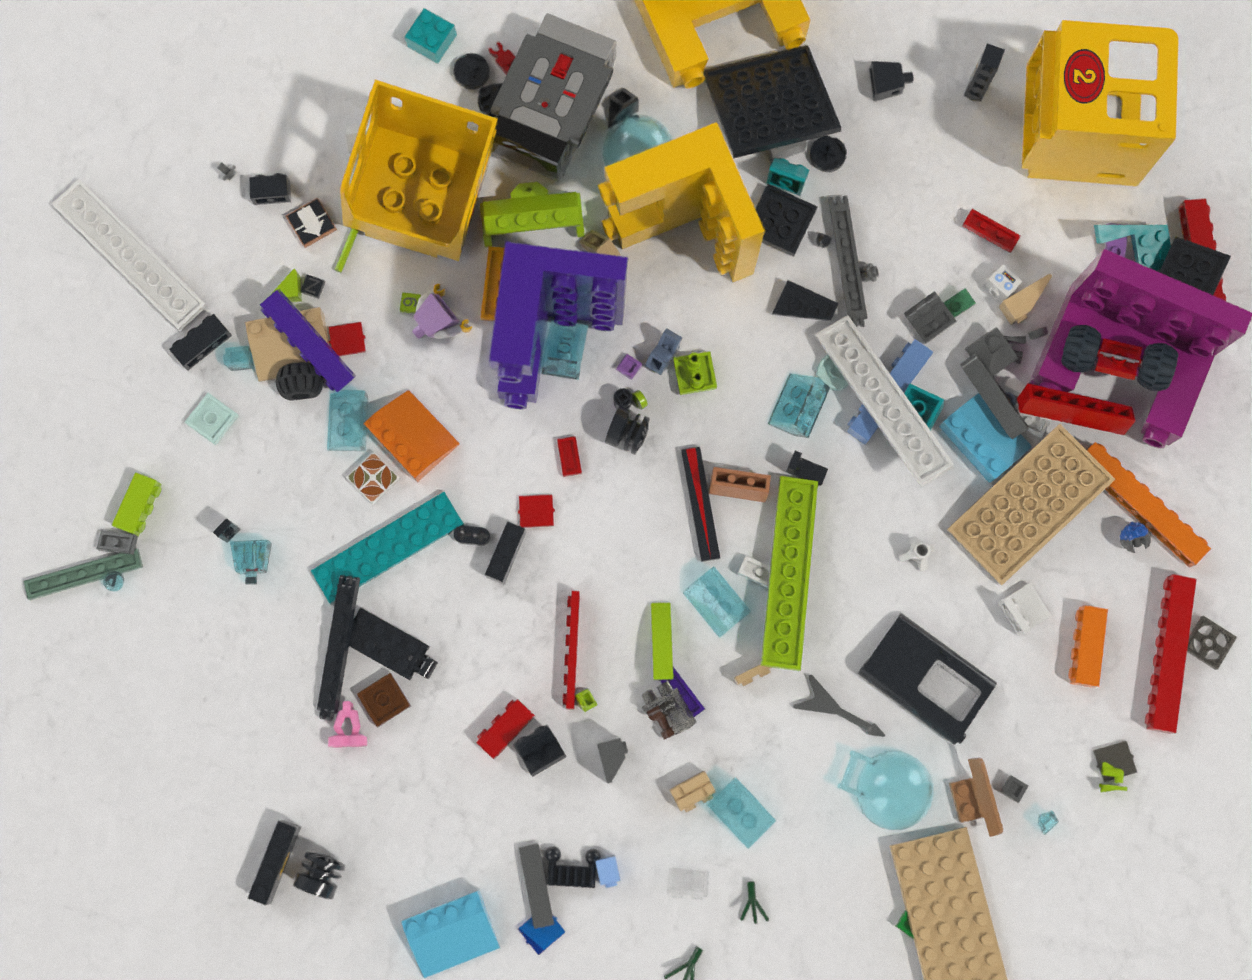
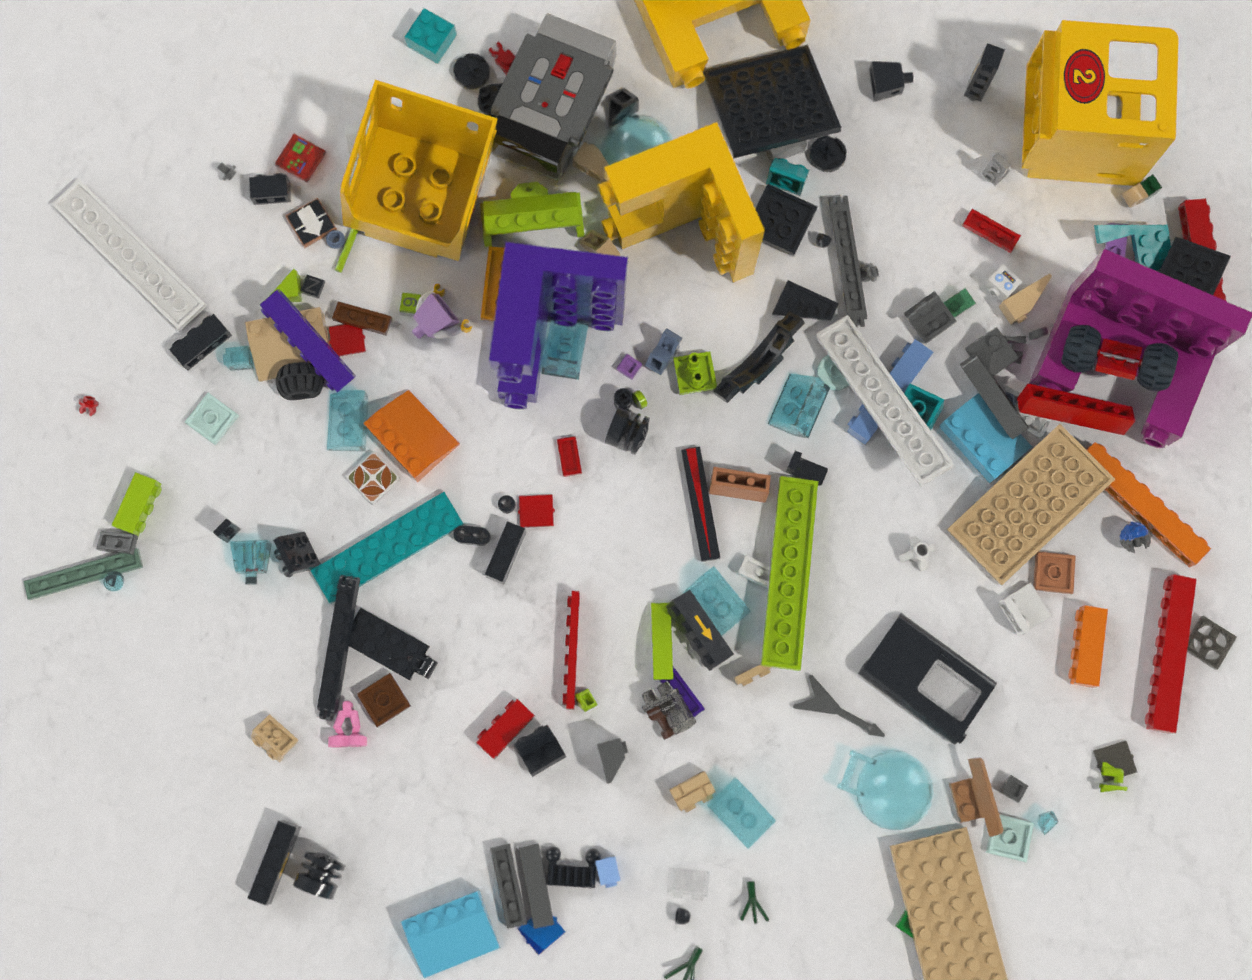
none -> red plate [79,396,99,416]
none -> tan bracket [251,714,298,763]
none -> black plate [273,531,321,577]
none -> clear red tile [275,134,326,183]
none -> sand blue plate [326,230,345,249]
none -> reddish brown plate [332,301,392,336]
none -> dark grey plate [490,844,527,929]
none -> black bush [498,495,516,514]
none -> tan slope [573,142,609,183]
none -> black brick [666,590,734,671]
none -> black hinge [675,908,691,925]
none -> black piece [713,311,805,403]
none -> light grey plate [982,153,1011,186]
none -> light aqua tile [986,814,1034,862]
none -> nougat tile [1033,551,1076,594]
none -> leg [1122,174,1162,208]

